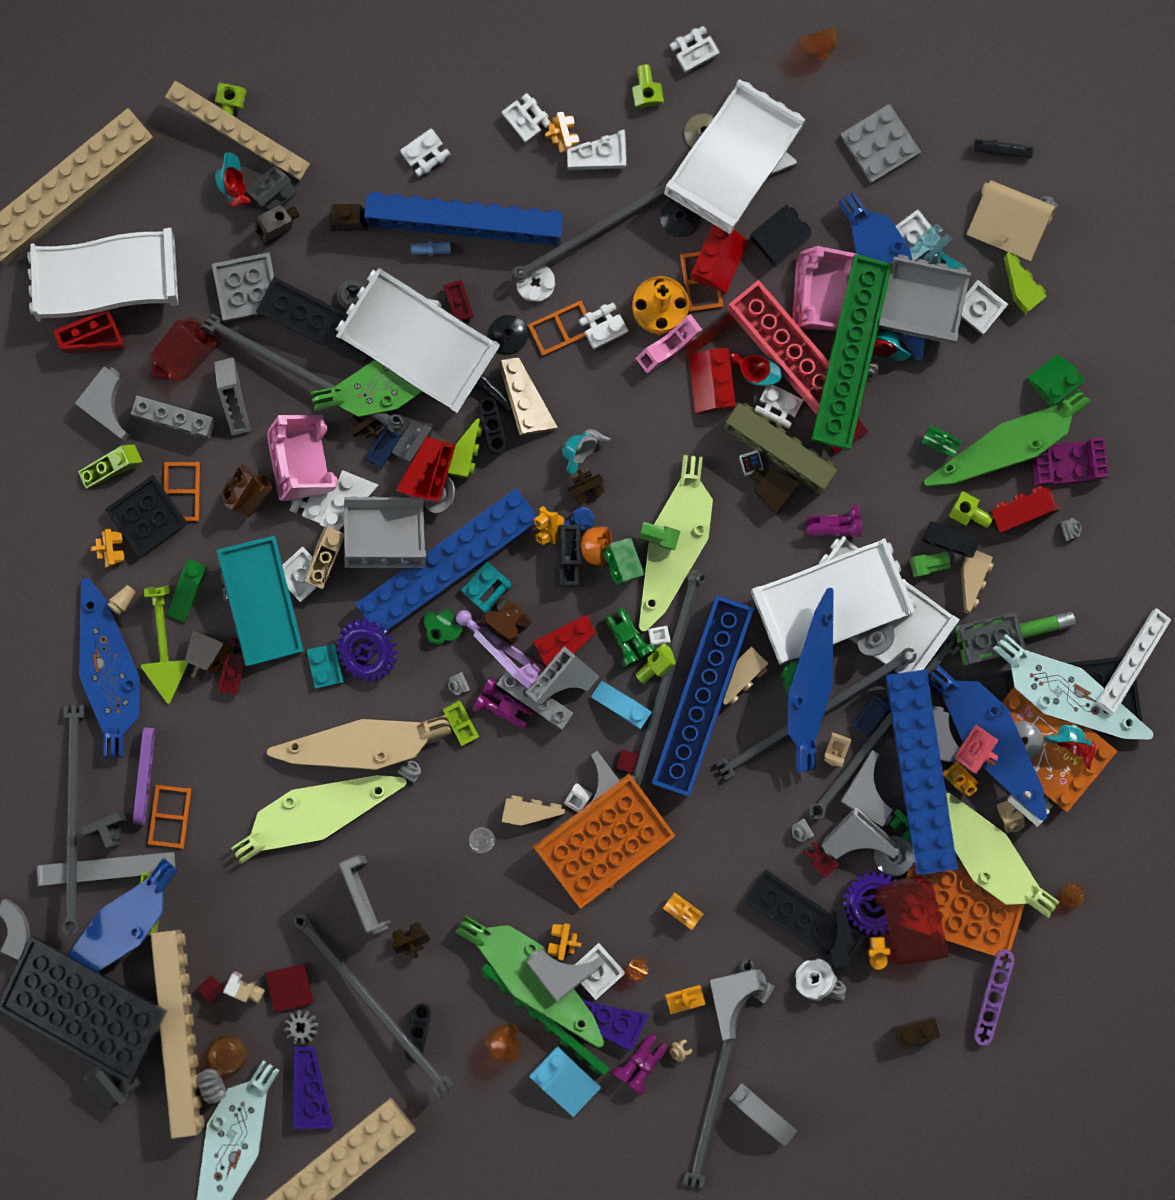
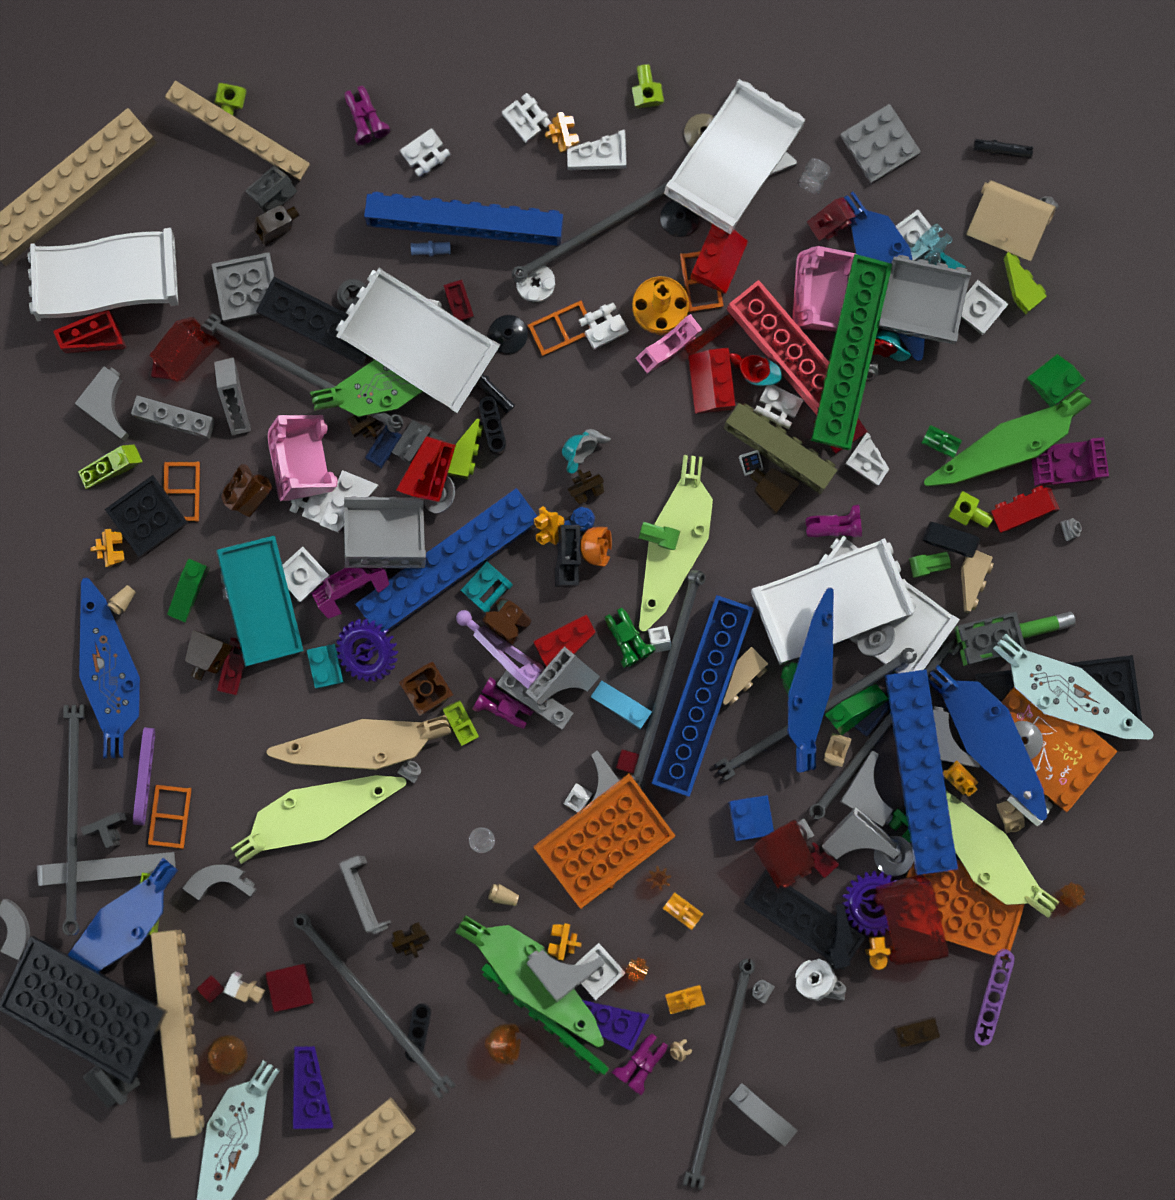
lime piece [141,585,188,704] -> none
light grey gear [197,1068,226,1104] -> none
red hair [215,152,253,207] -> none
light grey gear [284,1010,319,1045] -> none
tan slope [304,526,344,589] -> none
dark brown torso [330,204,367,231] -> none
green plate [424,609,463,645] -> none
light grey plate [448,672,470,695] -> none
tan wing [499,358,558,436] -> none
tan slope [502,795,565,826] -> none
medium azure slope [529,1045,601,1117] -> none
green slope [603,537,644,586] -> none
lime piece [636,643,676,684] -> none
white plate [670,26,720,73] -> none
light grey arch [710,969,766,1040] -> none
black brick [750,204,812,267] -> none
clear orange cylinder [799,27,839,60] -> none
coral tile [953,725,999,774] -> none
hair [1044,724,1096,769] -> none
white tile [1096,608,1172,715] -> none
none -> light grey arch [183,865,257,900]
none -> magenta plate [312,568,389,619]
none -> magenta piece [345,86,391,145]
none -> reddish brown piece [399,661,453,716]
none -> tan cone [488,884,519,906]
none -> clear orange gear [647,866,672,891]
none -> blue slope [728,795,775,841]
none -> clear red slope [753,819,815,888]
none -> clear wheel [797,158,832,195]
none -> dark red brick [807,197,856,241]
none -> green slope [825,684,888,736]
none -> white wing [845,433,889,486]

